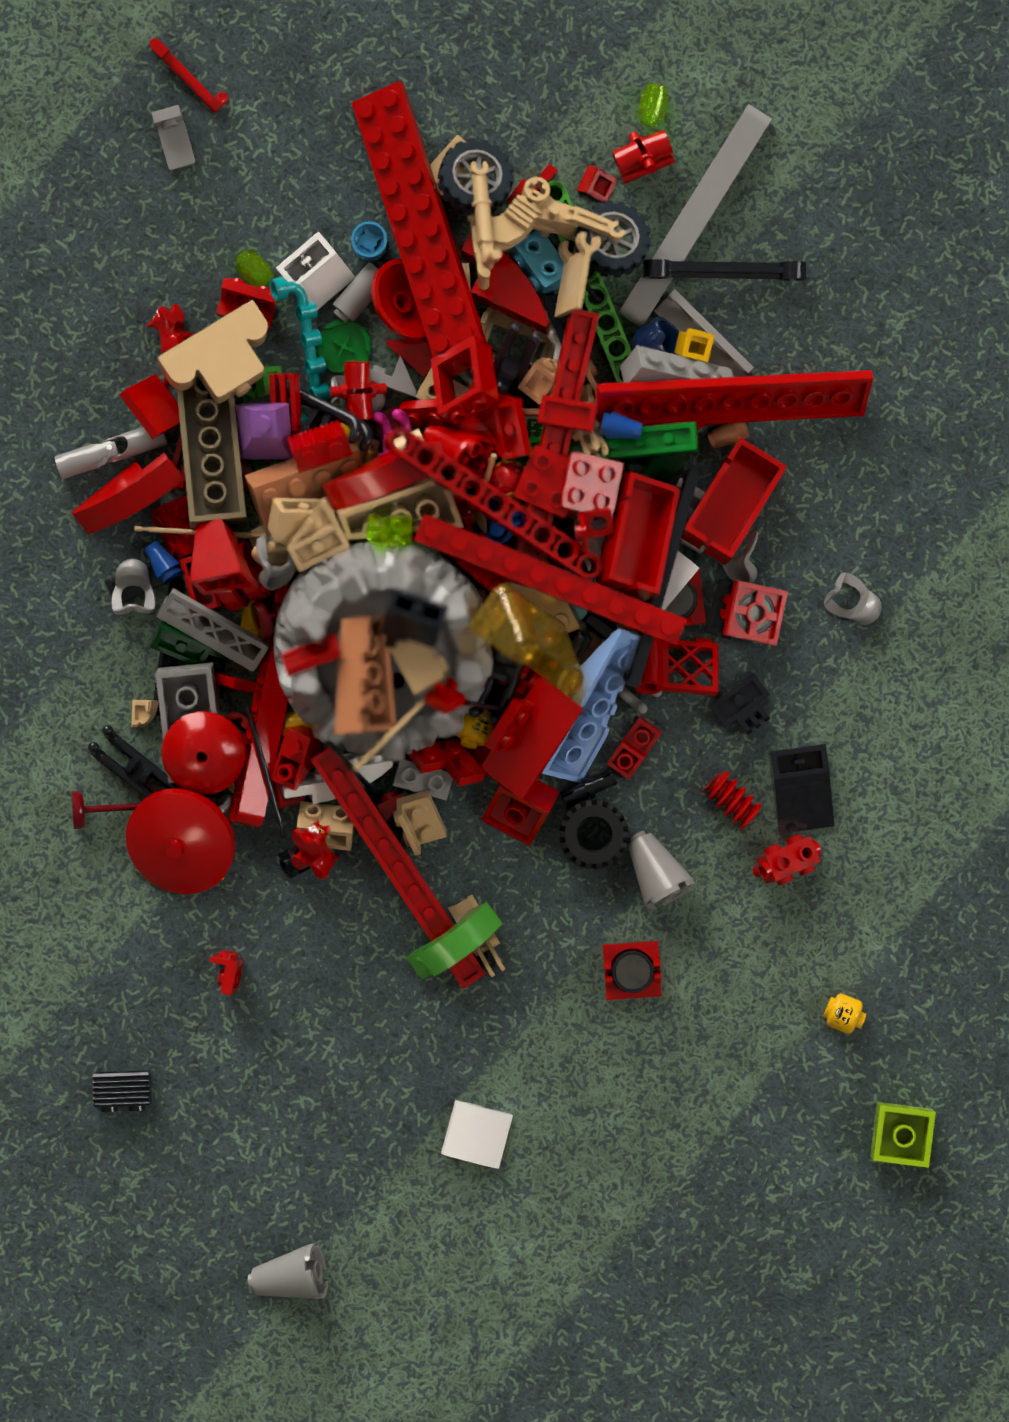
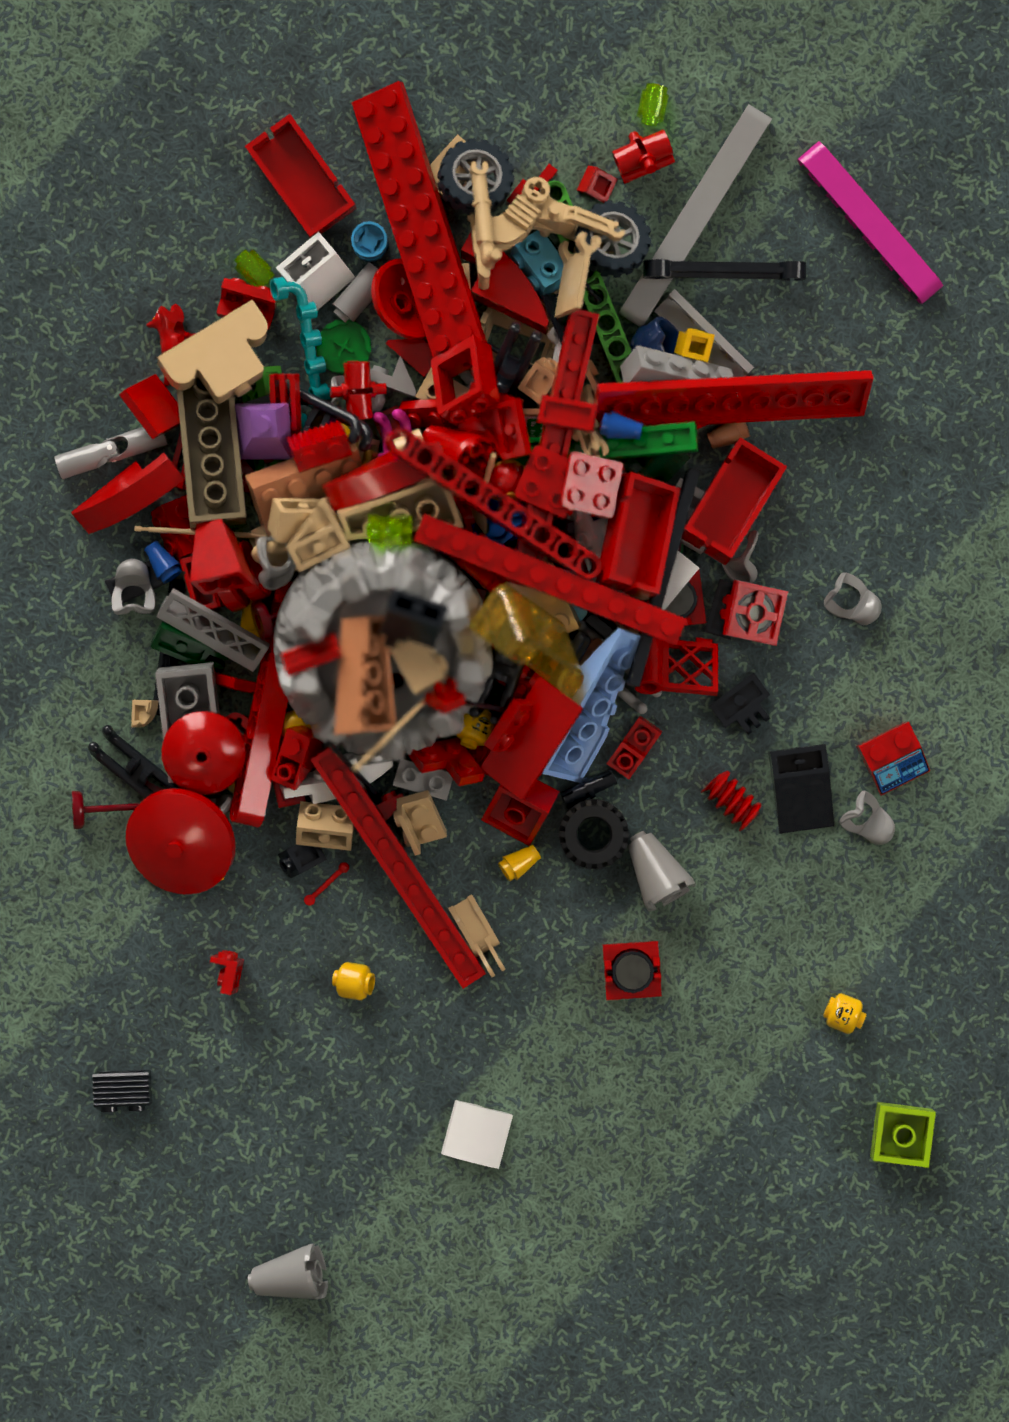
red hinge [150,38,228,114] -> none
light grey bracket [151,105,196,170] -> none
black piece [245,707,286,837] -> none
red animal [291,820,339,879] -> none
bright green arch [406,902,503,979] -> none
red bracket [575,508,614,554] -> none
red brick [753,834,821,886] -> none
none -> red piece [245,114,357,238]
none -> red hinge [304,862,349,906]
none -> yellow head [332,962,375,1001]
none -> yellow cone [498,845,541,881]
none -> dark pink beam [797,141,943,304]
none -> light grey piece [839,790,895,845]
none -> red slope [856,721,930,796]

